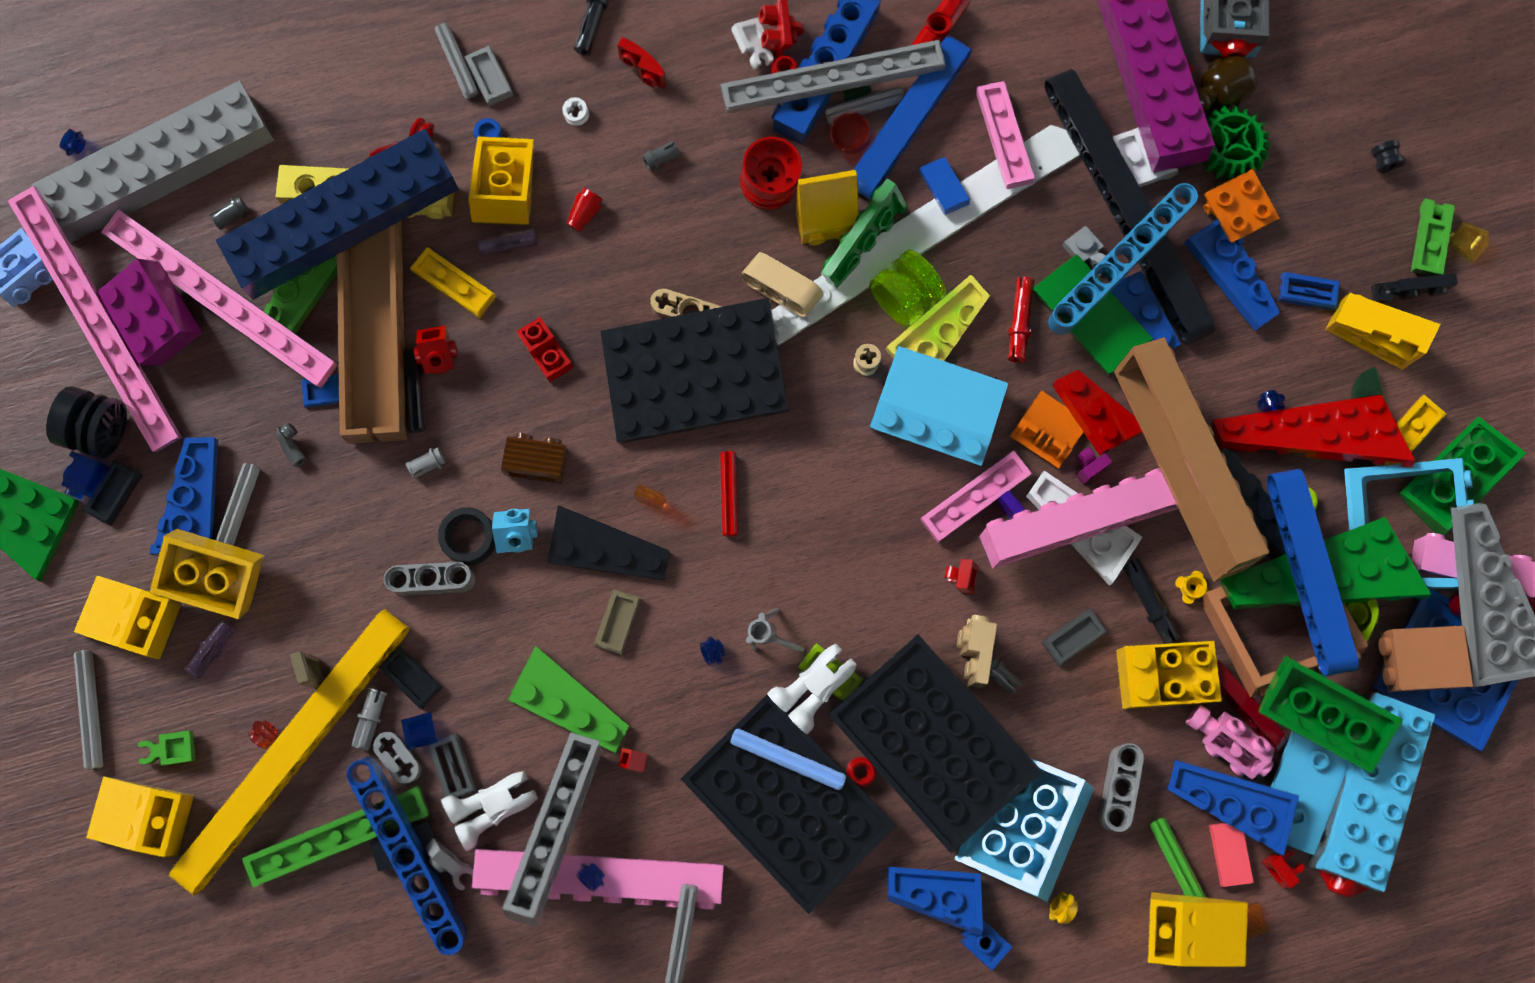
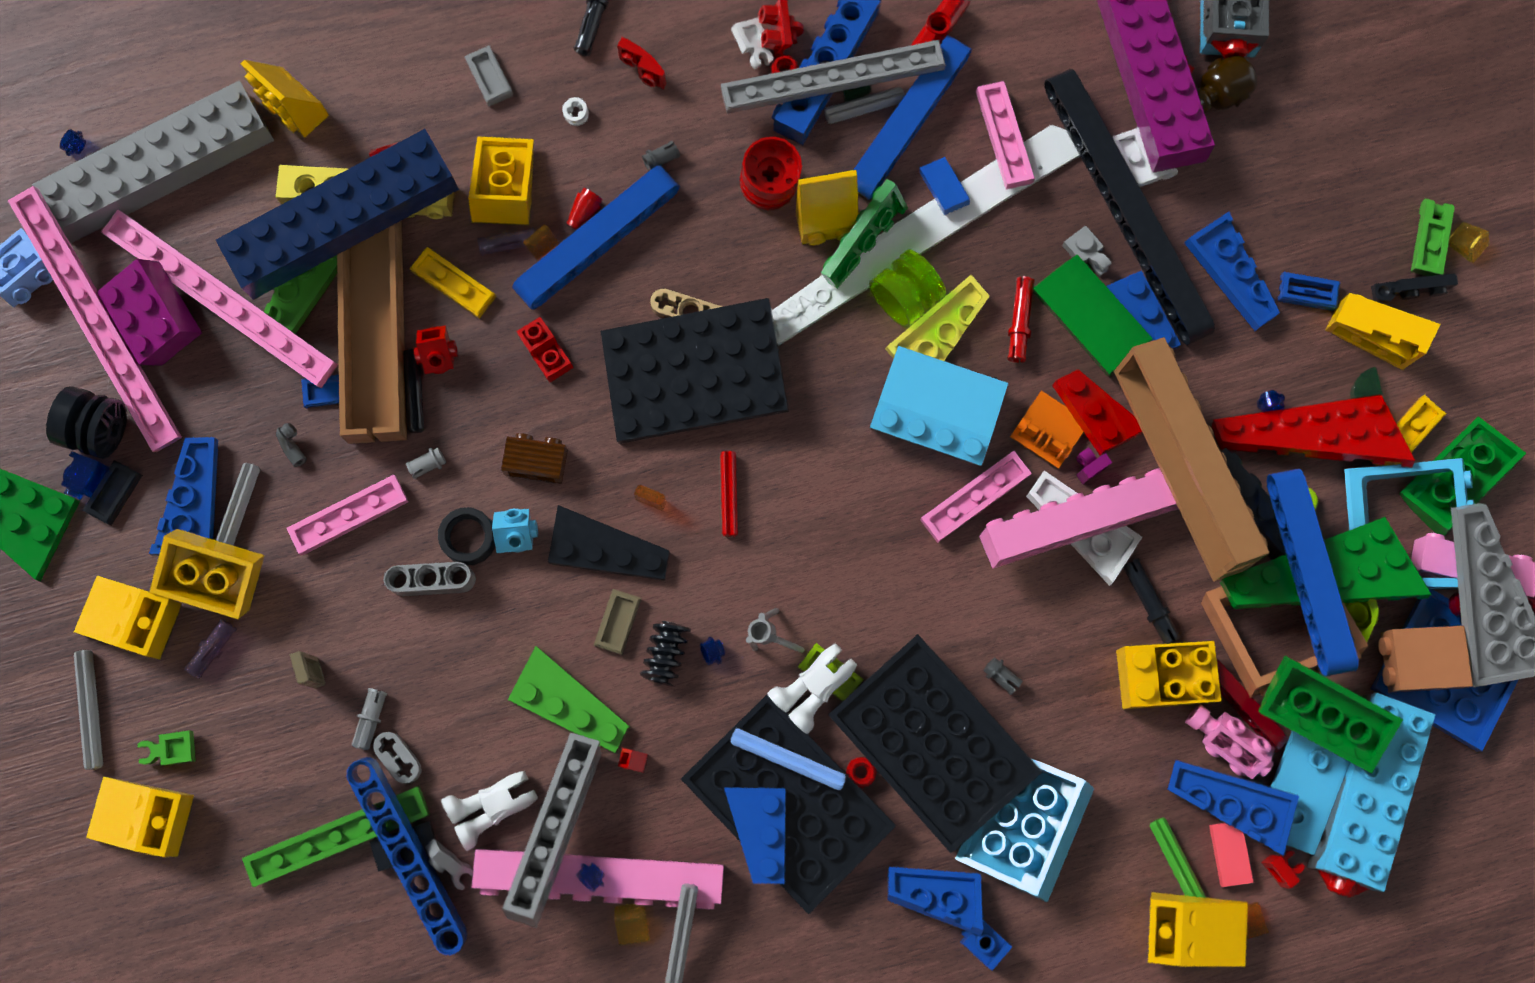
yellow beam [169,609,410,896] -> none
dark grey pin [209,196,249,230] -> none
clear red plate [248,721,278,749] -> none
black tile [378,646,443,710] -> none
clear blue plate [401,712,438,750] -> none
red bush [409,118,435,139] -> none
dark grey tile [427,733,477,798] -> none
light grey axle [435,23,478,99] -> none
blue tile [473,118,503,142] -> none
tan beam [741,252,824,317] -> none
clear red hair [829,112,872,155] -> none
tan bush [853,344,881,376] -> none
red tile [944,559,979,595] -> none
tan plate [957,615,997,689] -> none
dark purple tile [996,491,1025,519] -> none
dark grey tile [1041,608,1108,667] -> none
dark azure beam [1048,183,1198,335] -> none
yellow plate [1049,892,1078,924] -> none
light grey beam [1099,744,1144,832] -> none
yellow plate [1175,571,1210,604] -> none
green gear [1199,106,1271,182] -> none
orange hinge [1203,169,1280,243] -> none
black wheel [1371,140,1406,173] -> none
none -> yellow slope [240,60,329,138]
none -> bright pink plate [286,475,409,556]
none -> blue beam [512,165,680,310]
none -> clear orange tile [523,225,560,262]
none -> clear yellow slope [614,903,650,945]
none -> black piece [640,621,691,687]
none -> blue wing [724,788,786,884]

